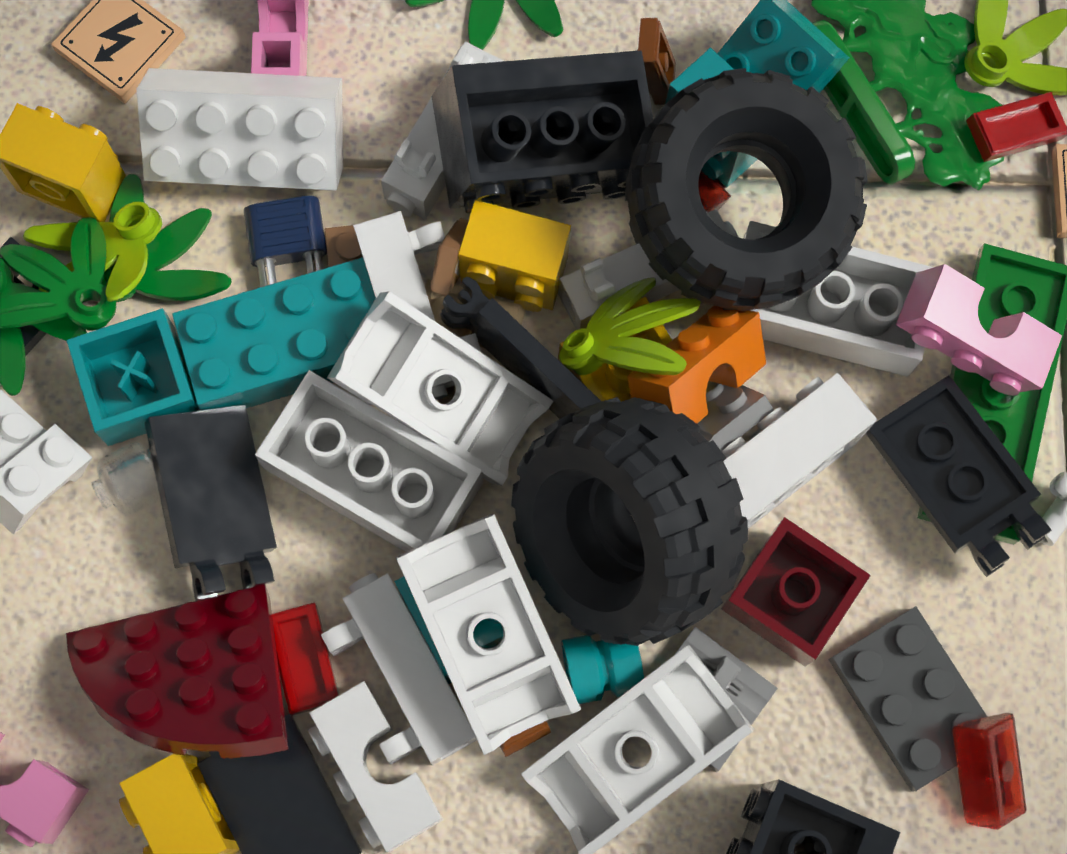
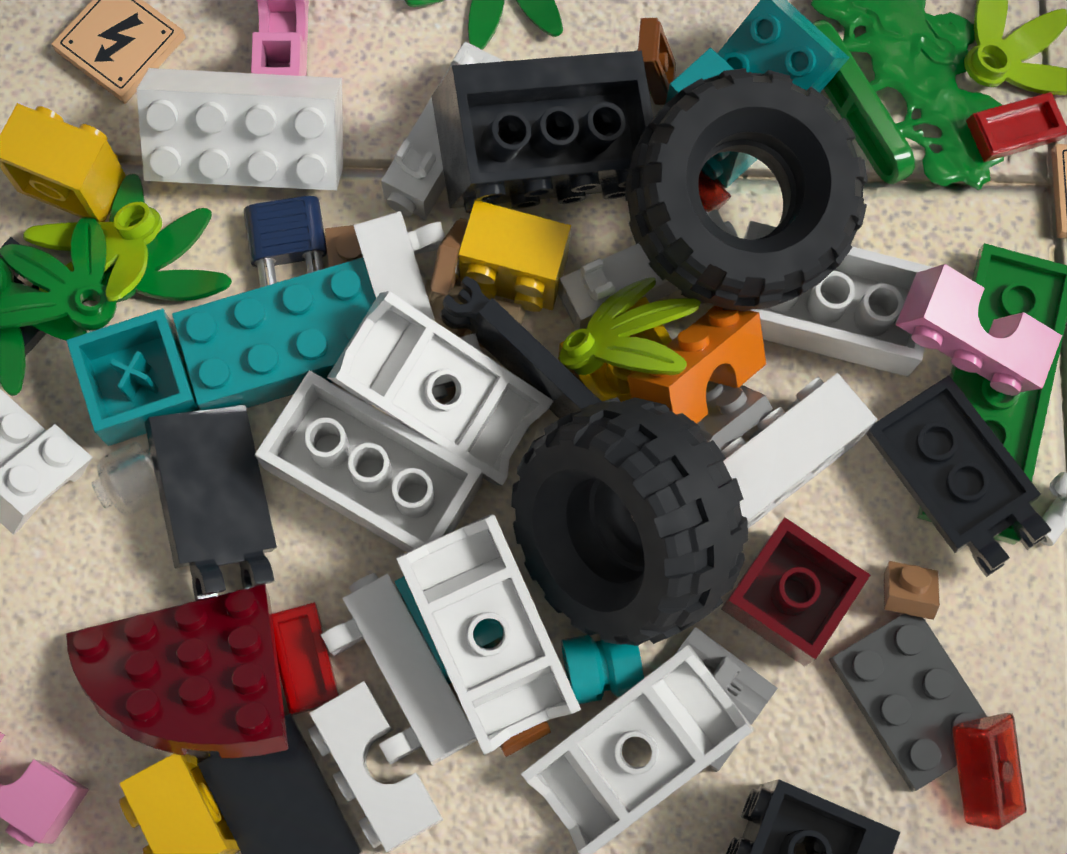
none -> medium nougat plate [884,561,940,620]

